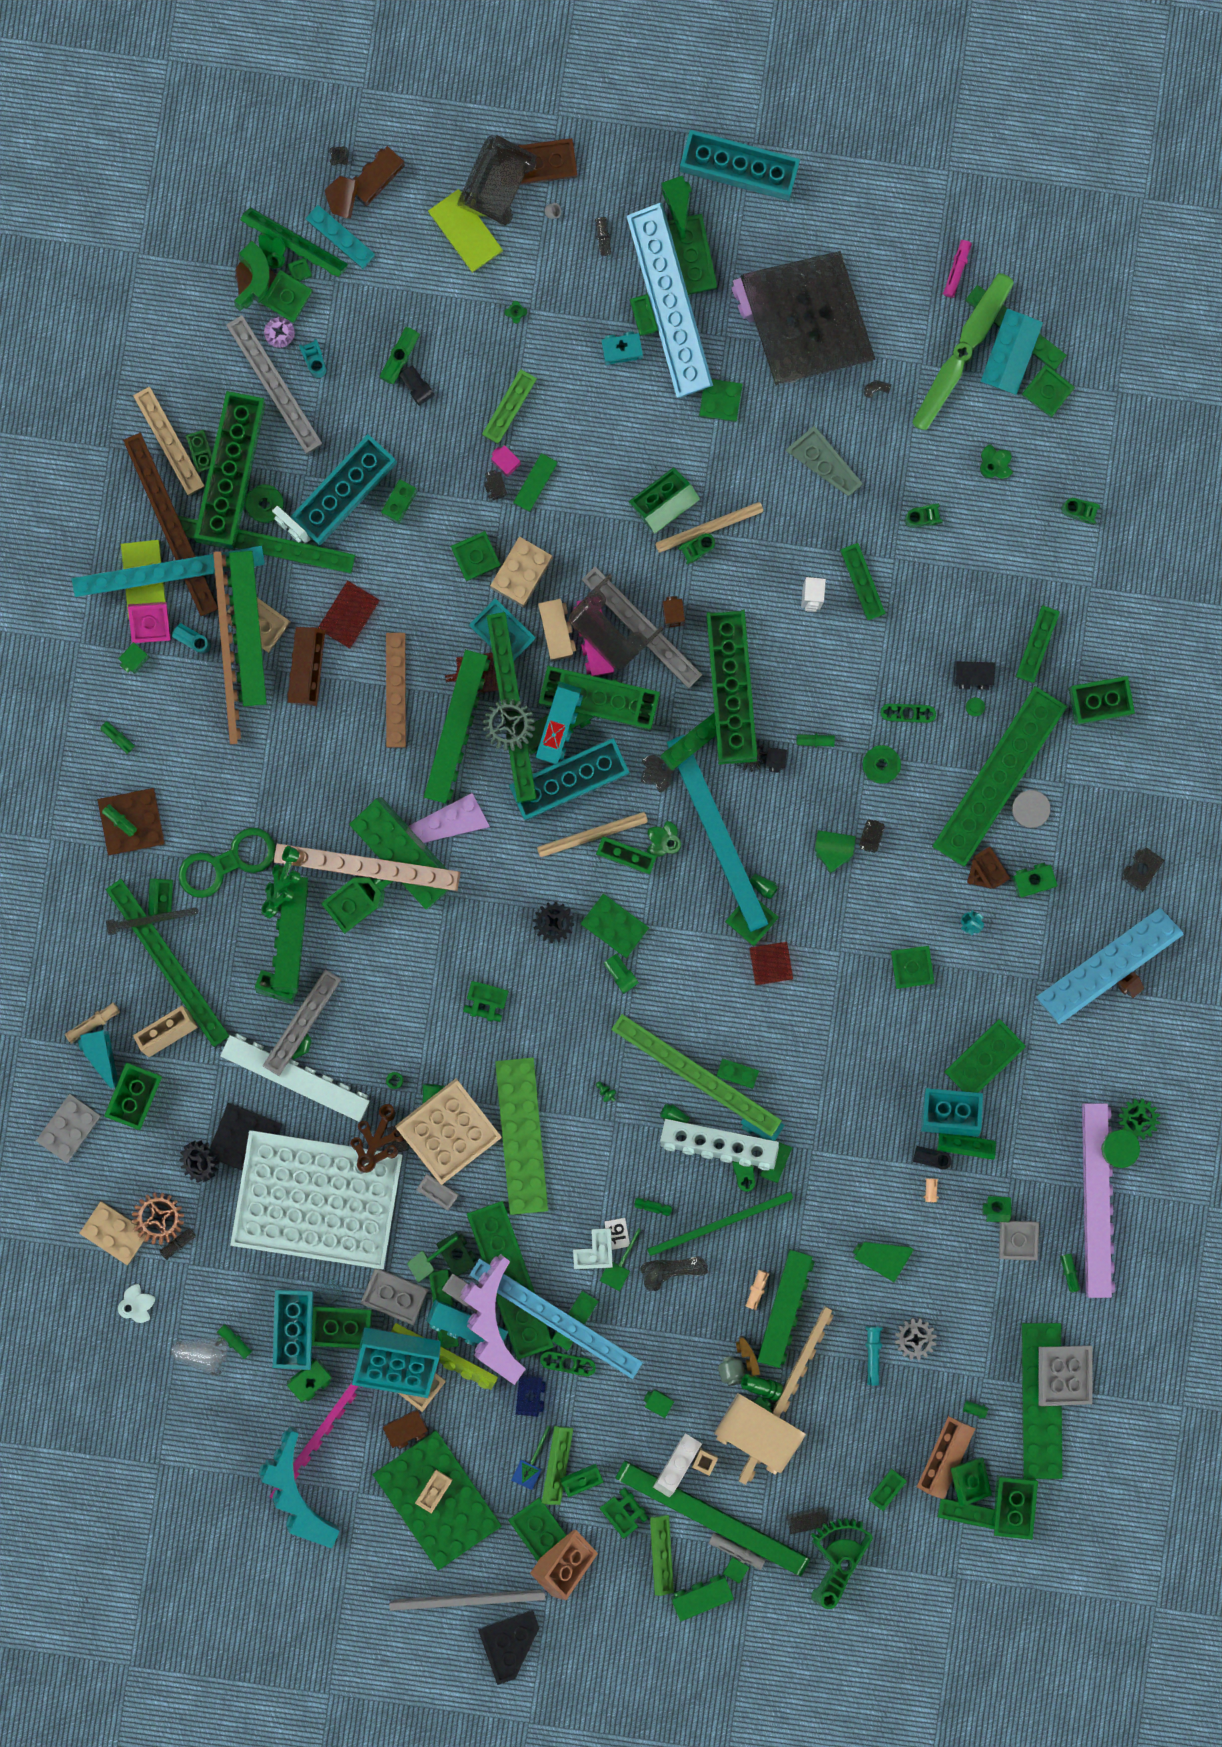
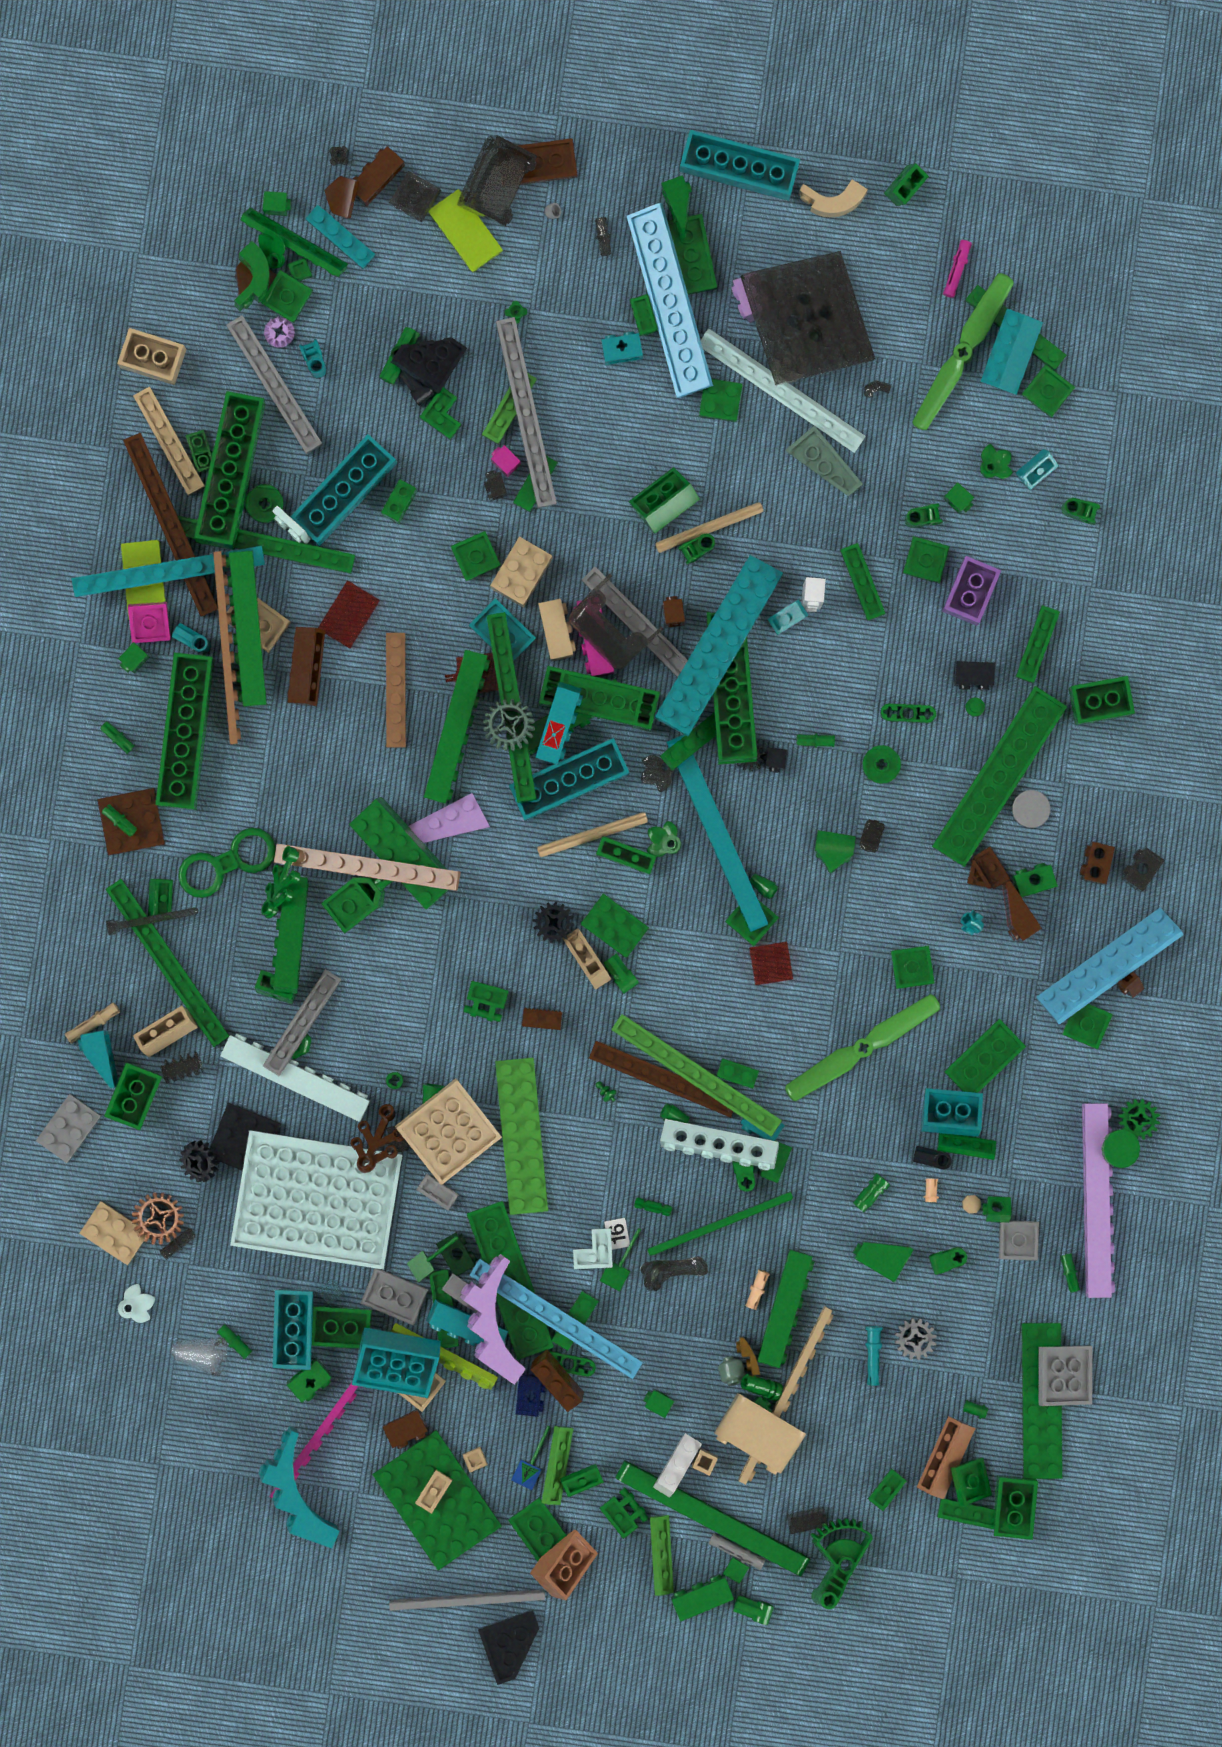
none -> tan brick [117,328,187,385]
none -> green brick [155,652,215,811]
none -> clear smoke piece [161,1051,204,1084]
none -> green brick [263,191,291,216]
none -> clear smoke plate [389,171,441,223]
none -> black plate [391,337,467,394]
none -> green plate [420,387,462,440]
none -> tan tile [462,1447,488,1473]
none -> light grey plate [496,317,557,508]
none -> reddish brown brick [522,1007,562,1030]
none -> reddish brown brick [531,1350,584,1412]
none -> tan slope [562,928,612,990]
none -> reddish brown plate [589,1041,733,1118]
none -> teal plate [655,555,783,737]
none -> light aqua plate [701,329,866,453]
none -> green piece [733,1595,774,1625]
none -> teal plate [767,599,809,635]
none -> bright green piece [785,994,940,1101]
none -> tan arch [798,179,868,217]
none -> green axle [853,1173,891,1212]
none -> green brick [884,163,929,206]
none -> green plate [903,536,950,583]
none -> green piece [928,1247,967,1275]
none -> medium lavender brick [942,556,1001,626]
none -> green brick [943,482,974,514]
none -> tan tile [962,1195,981,1214]
none -> reddish brown slope [1002,880,1042,942]
none -> teal slope [1016,449,1059,490]
none -> green plate [1062,1004,1113,1050]
none -> reddish brown brick [1080,842,1115,885]

